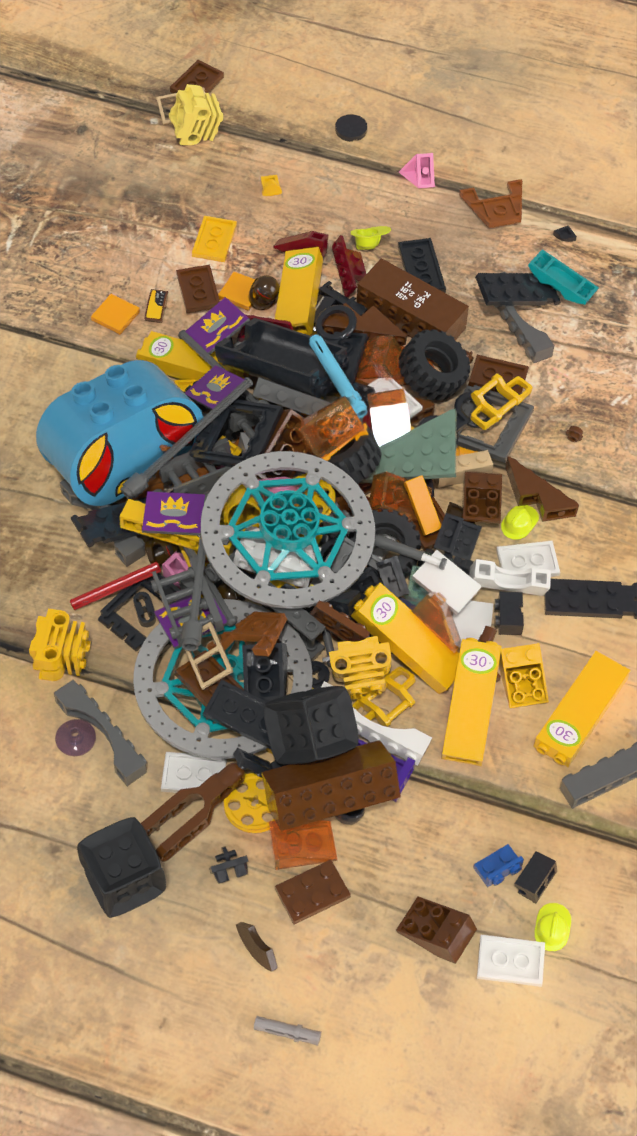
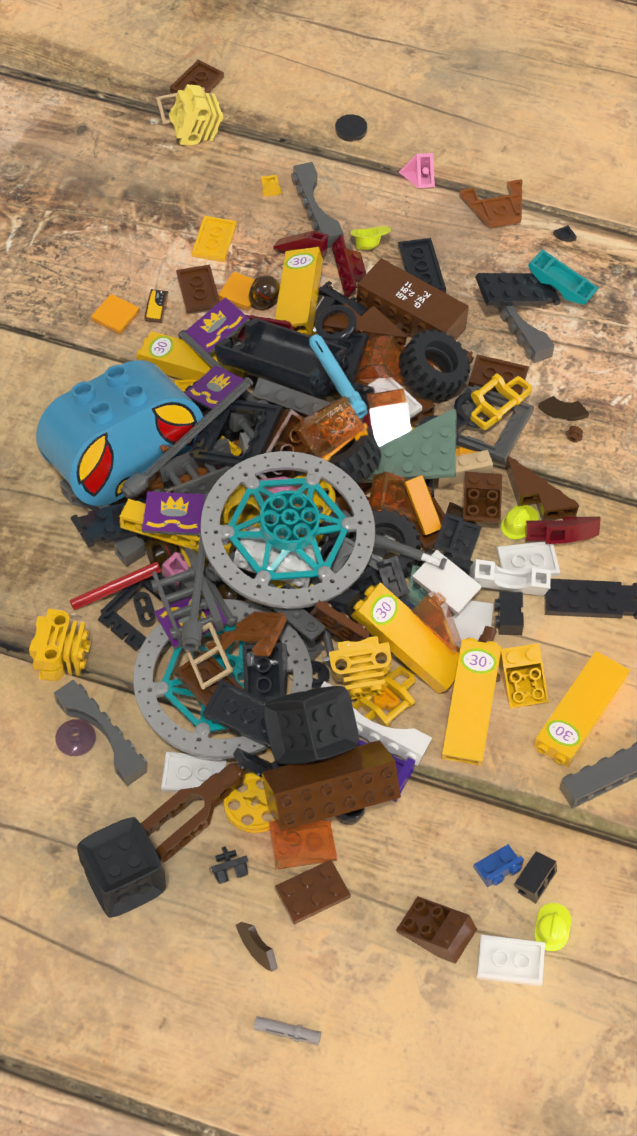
none -> dark grey arch [291,162,344,248]
none -> light orange tile [373,688,400,711]
none -> dark red slope [525,516,601,544]
none -> dark brown tile [538,396,589,421]

